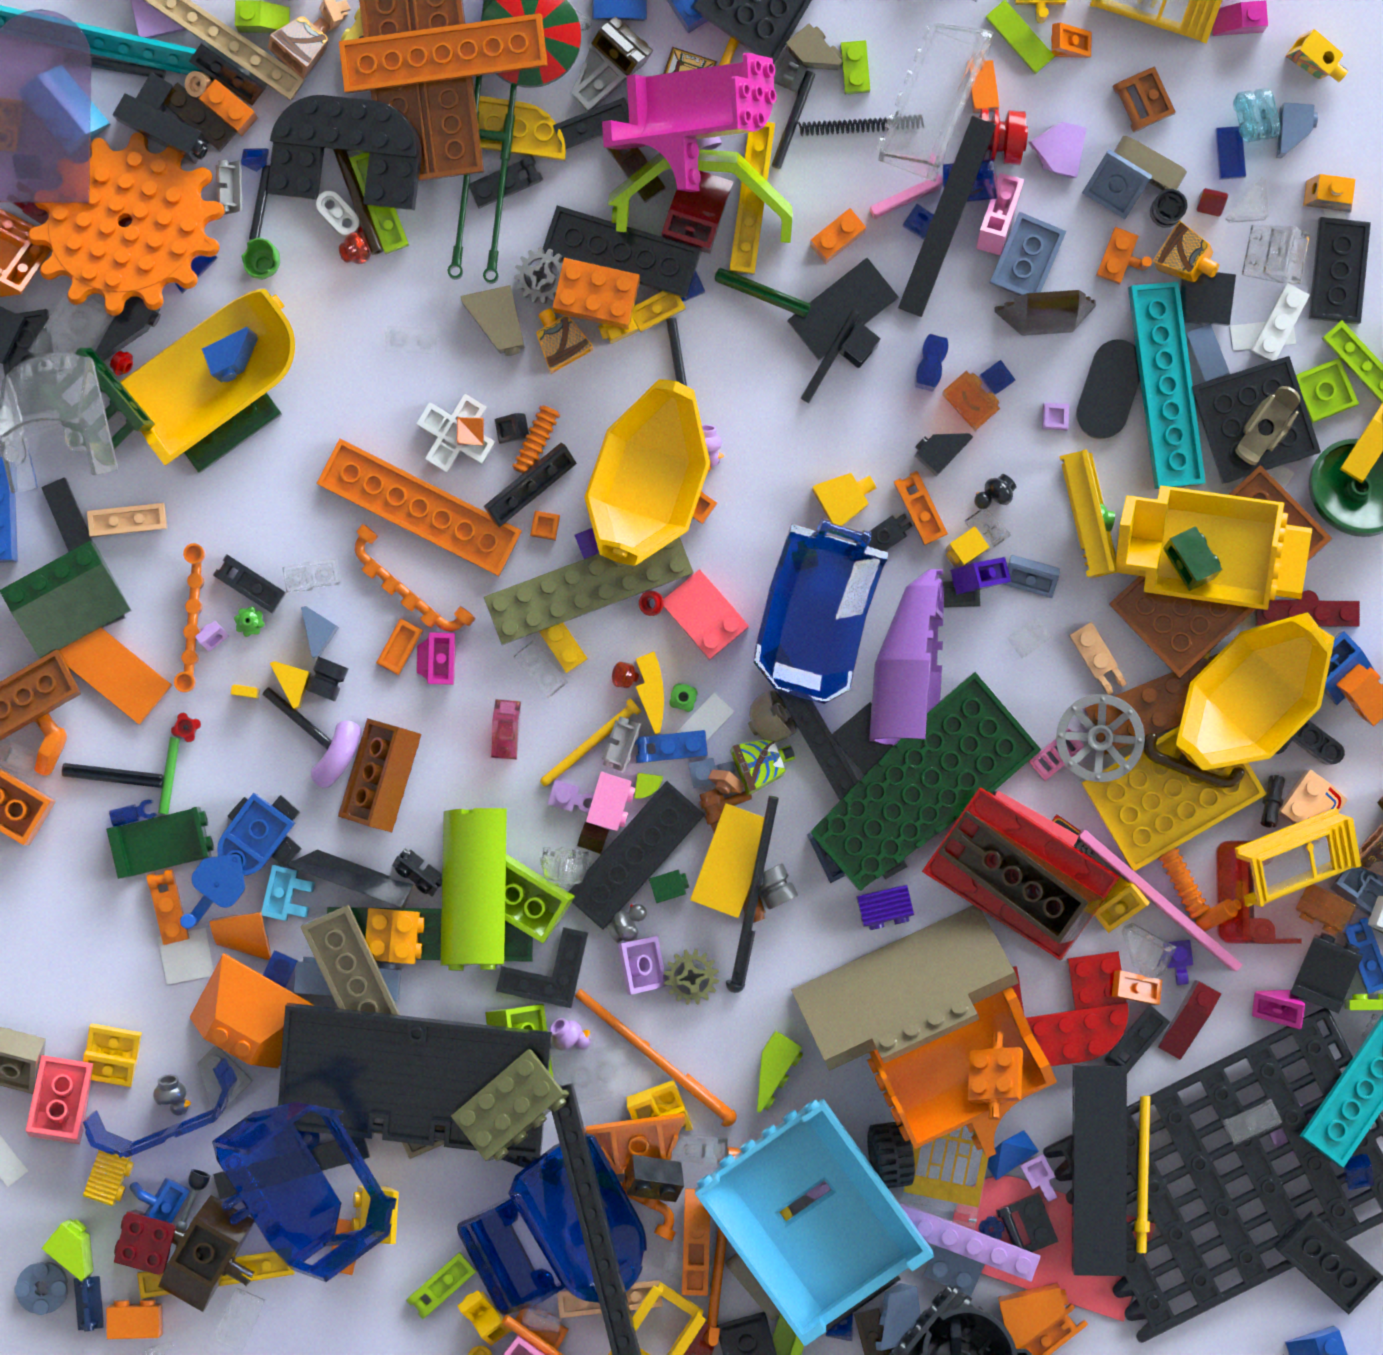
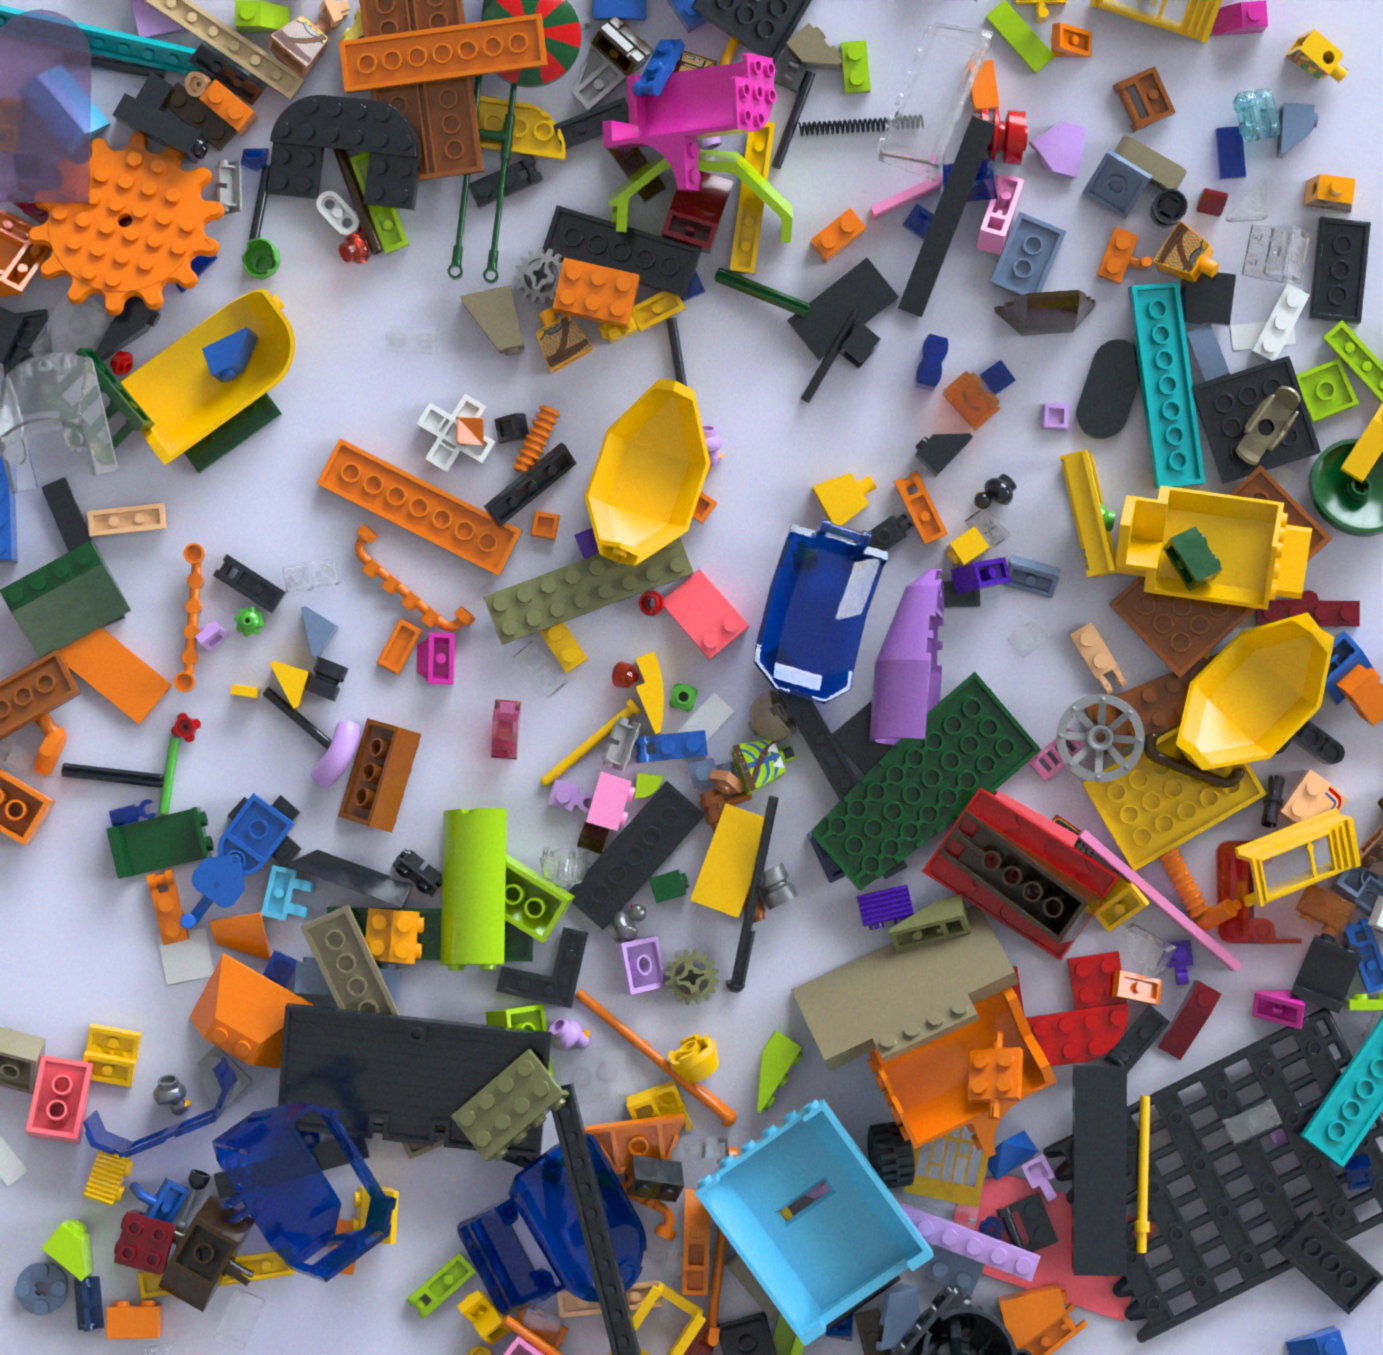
none -> blue plate [632,39,685,97]
none -> yellow cone [667,1033,719,1083]
none -> olive slope [888,894,970,951]

